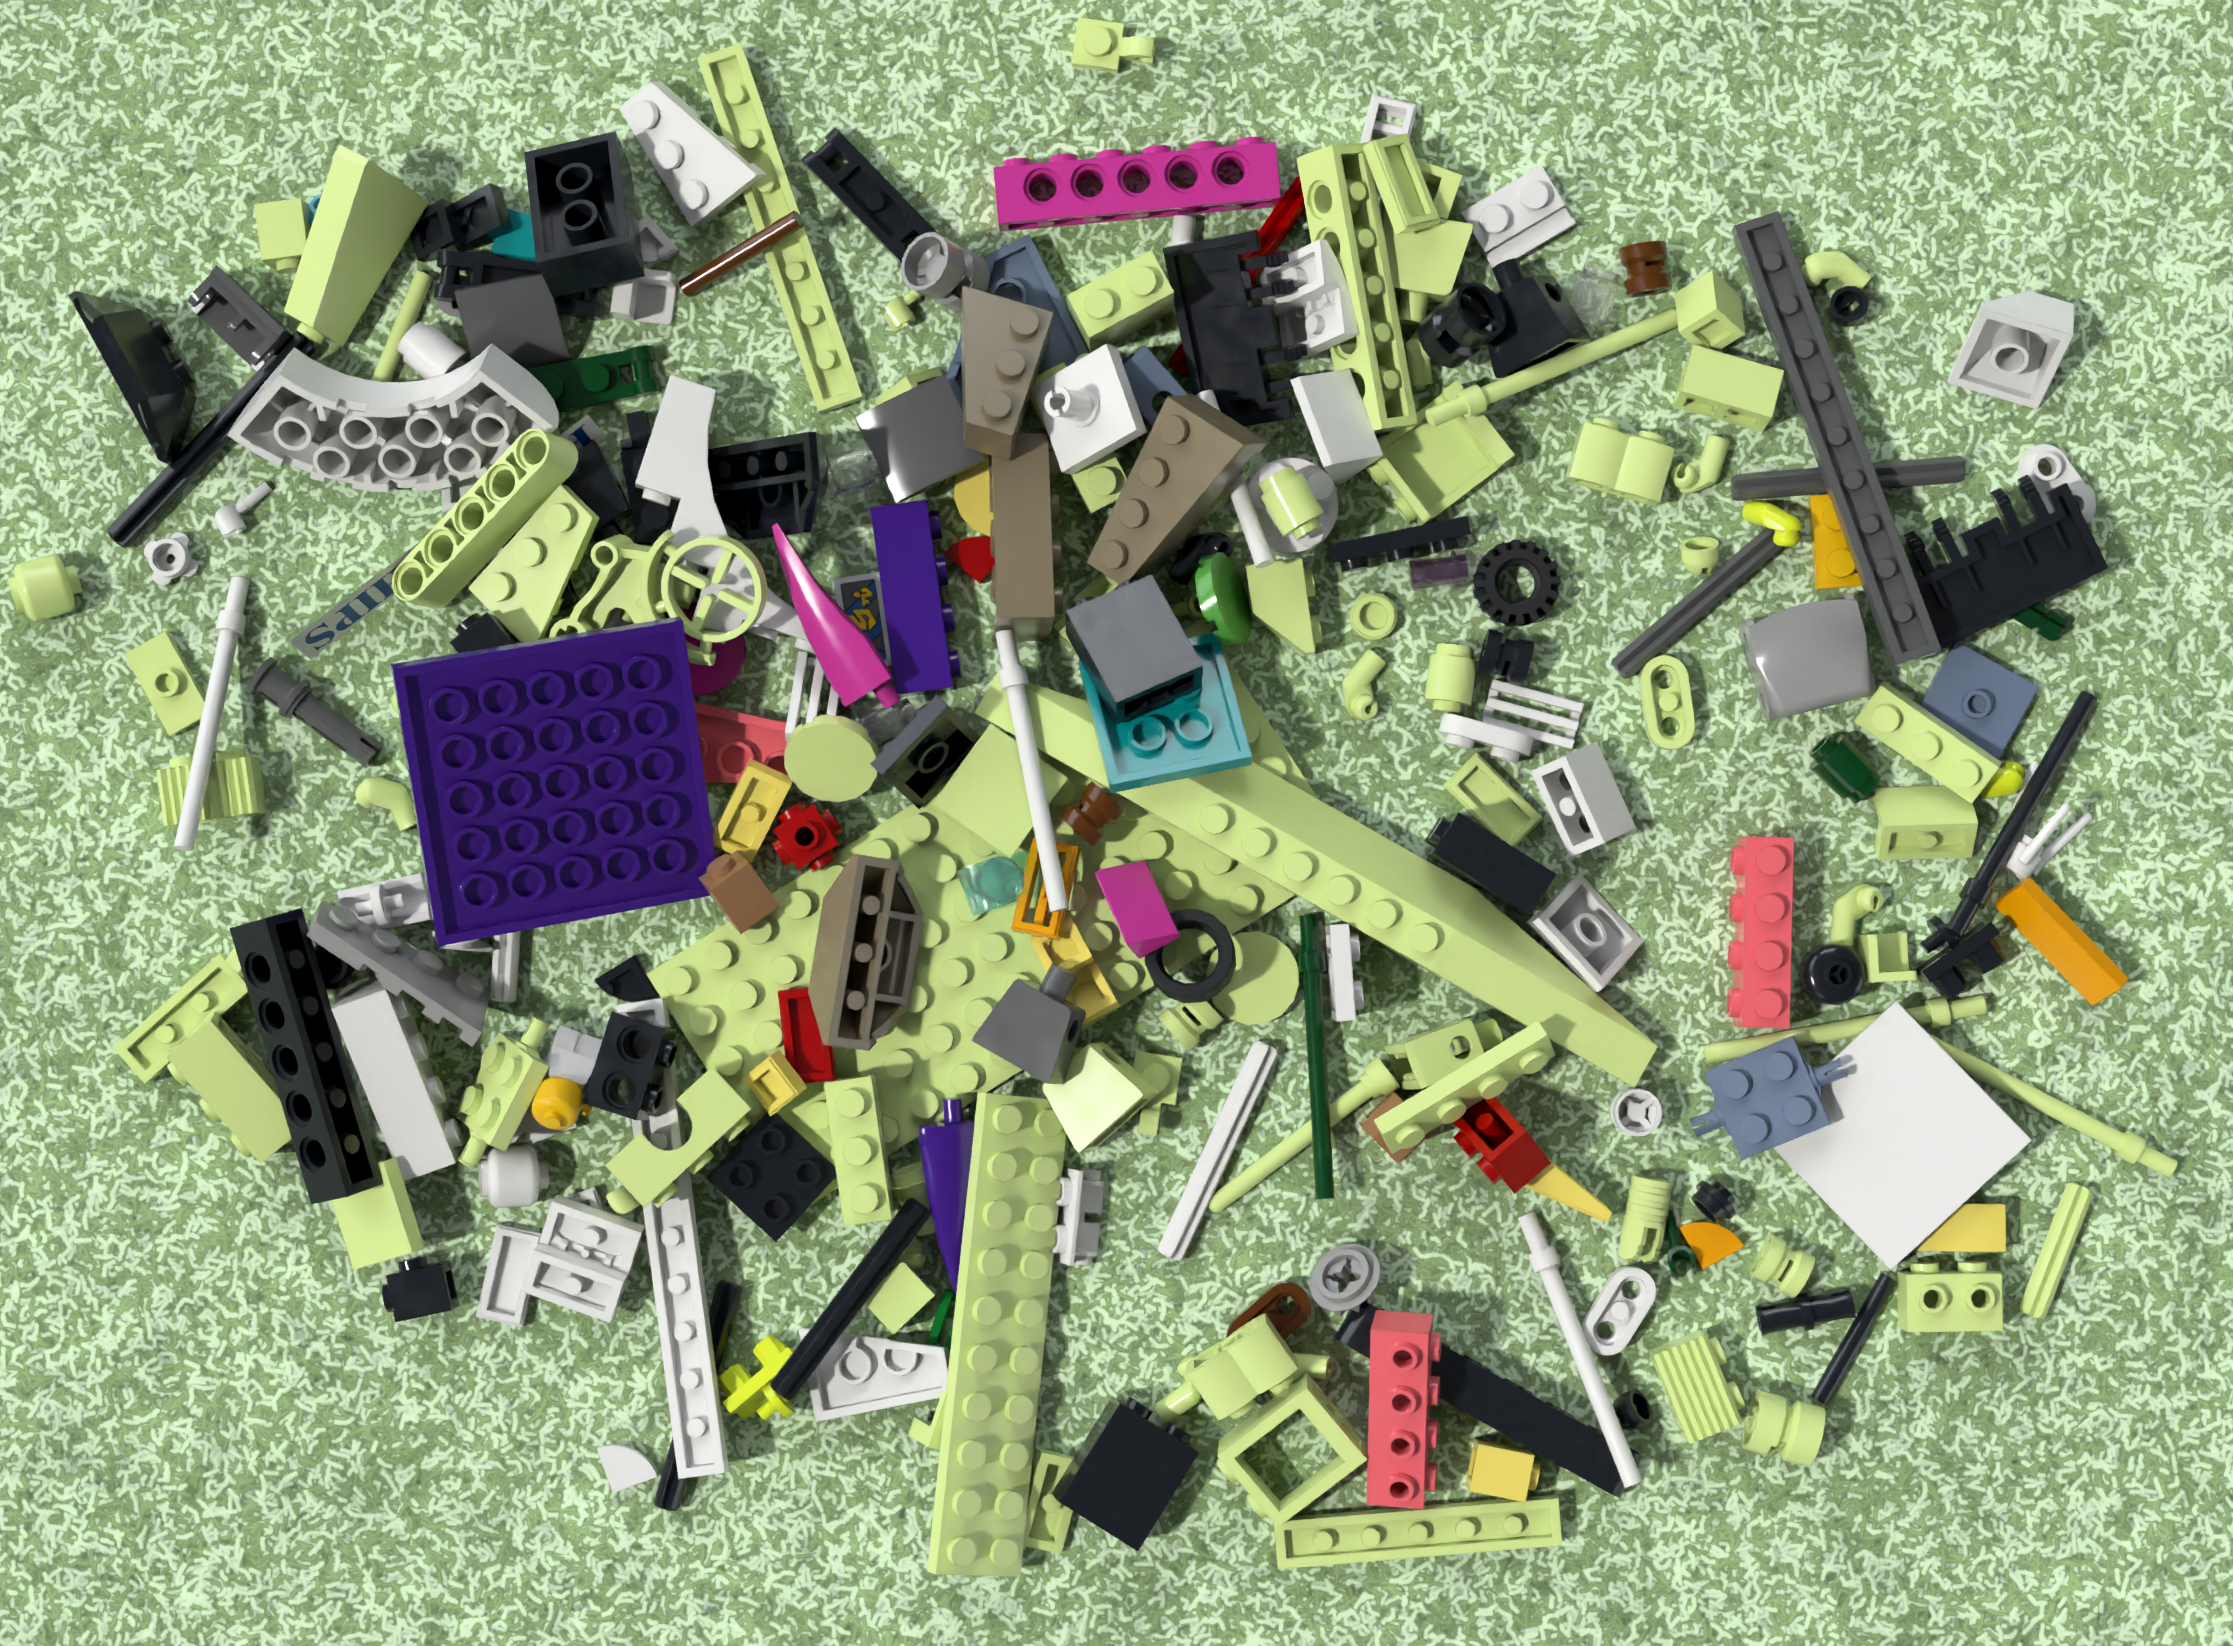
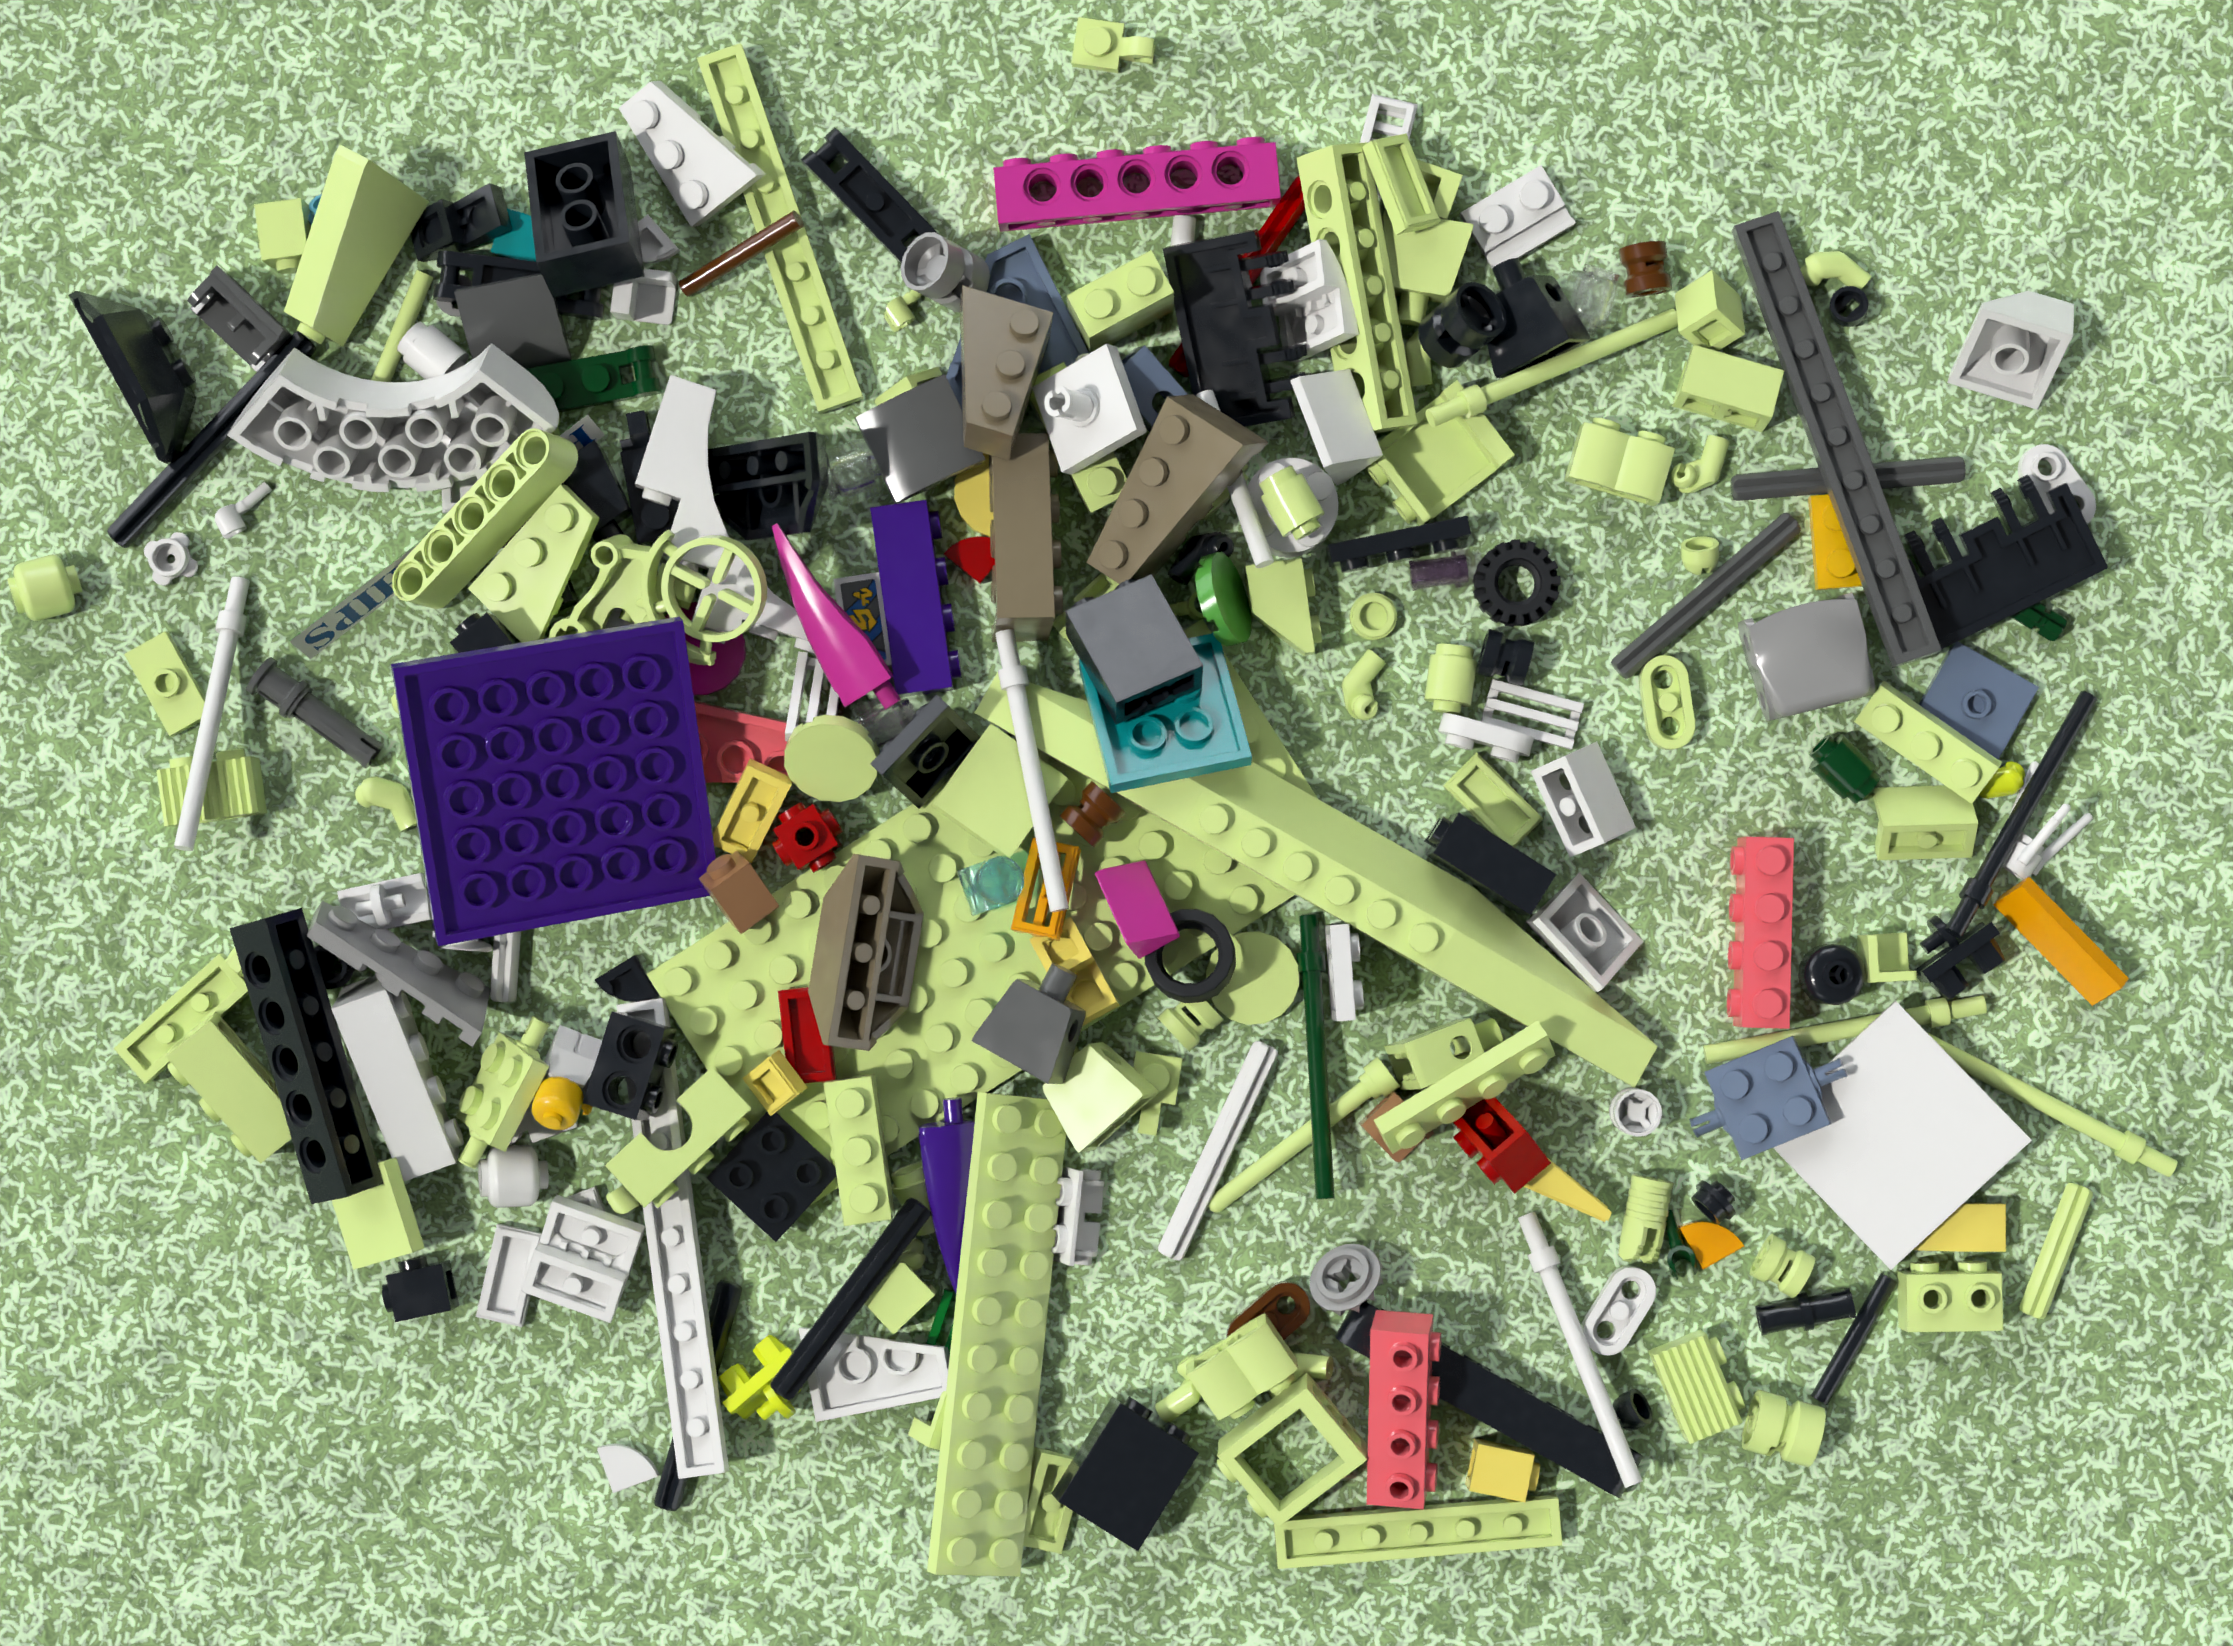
neon yellow arm [1742,500,1802,547] -> none
yellowish green arm [1830,884,1884,946] -> none

